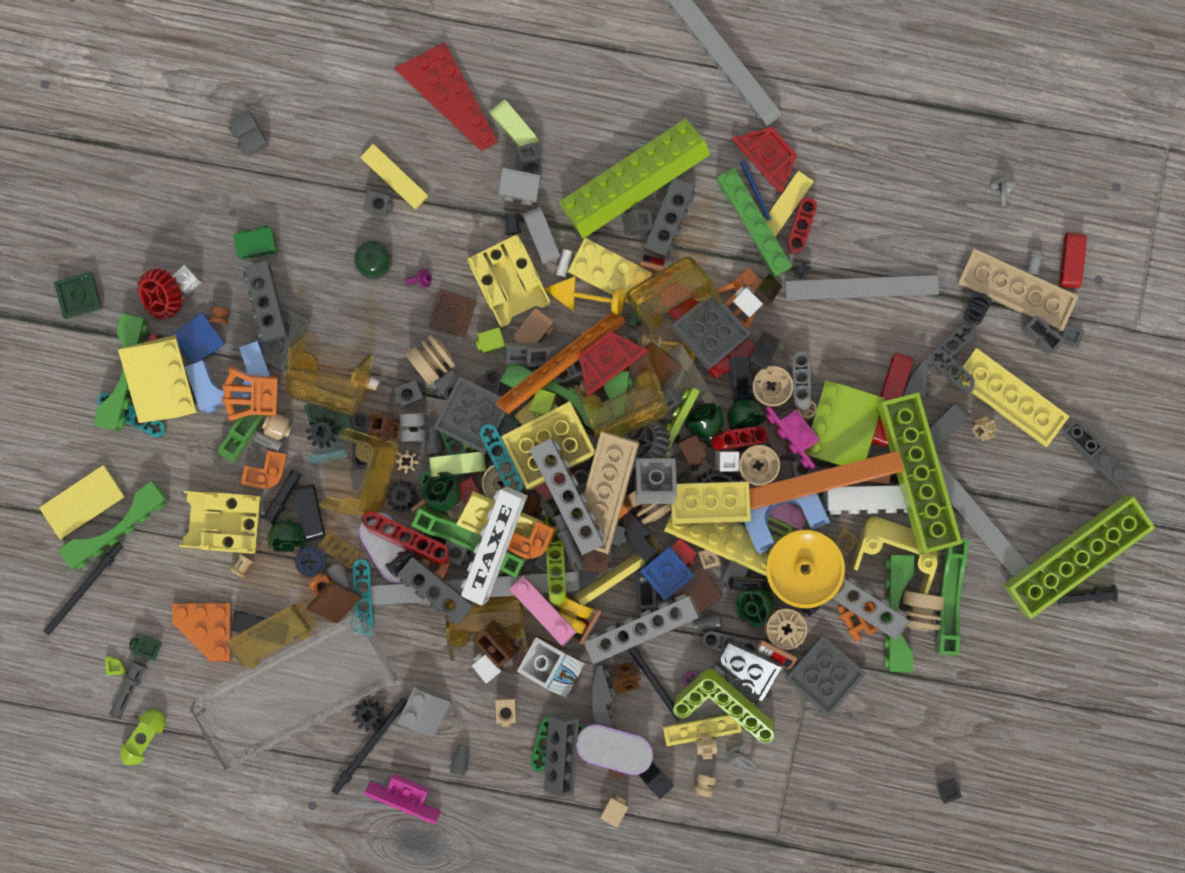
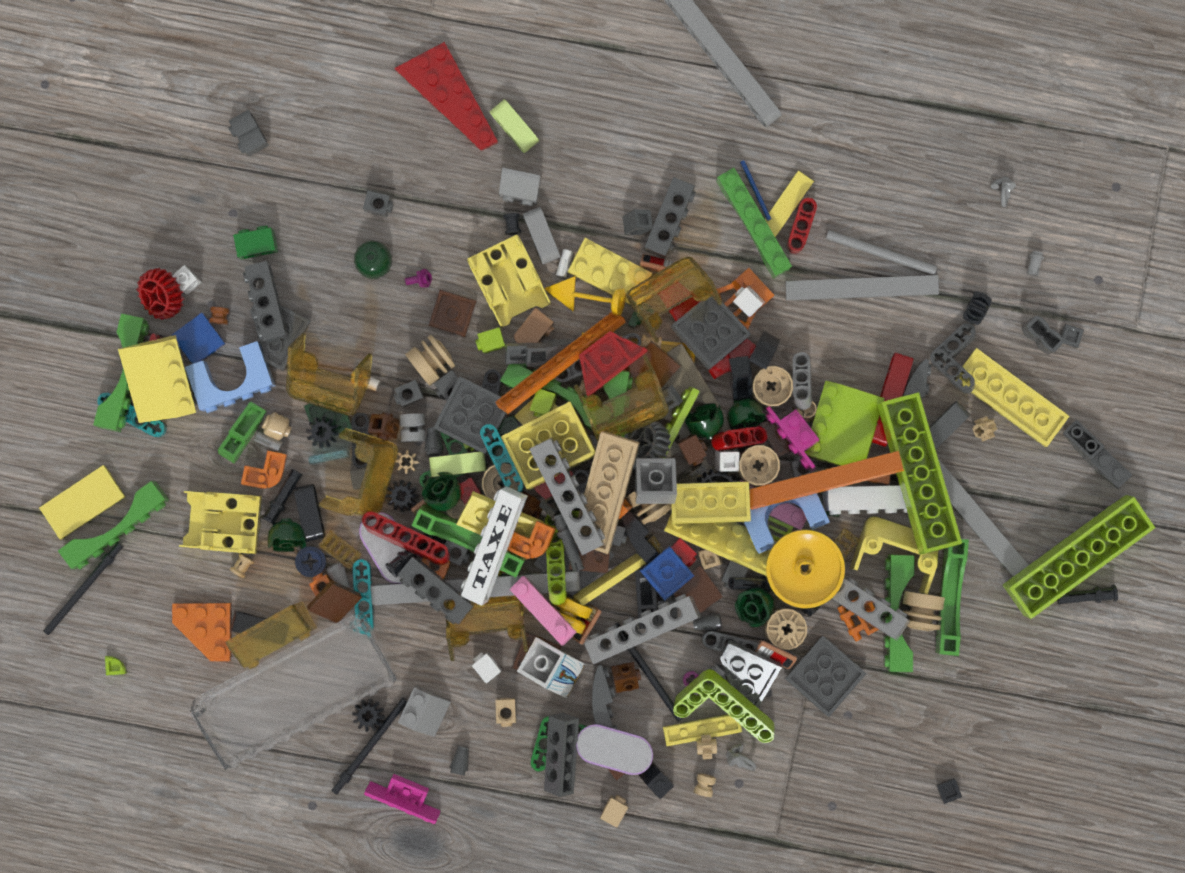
dark green plate [54,272,102,319] -> none
dark grey pin [109,660,148,719] -> none
lime piece [120,709,166,765] -> none
dark green bracket [129,633,162,661] -> none
orange plate [222,366,278,421] -> none
light yellow tile [360,144,429,210] -> none
reddish brown brick [472,620,519,669] -> none
dark grey brick [515,143,540,174] -> none
lime brick [558,118,711,239] -> none
red wing [732,127,797,194] -> none
dark brown tile [754,274,783,306] -> none
black bush [794,261,812,280] -> none
tan plate [957,249,1079,331] -> none
red beam [1059,232,1087,289] -> none
none -> light grey piece [826,230,937,275]

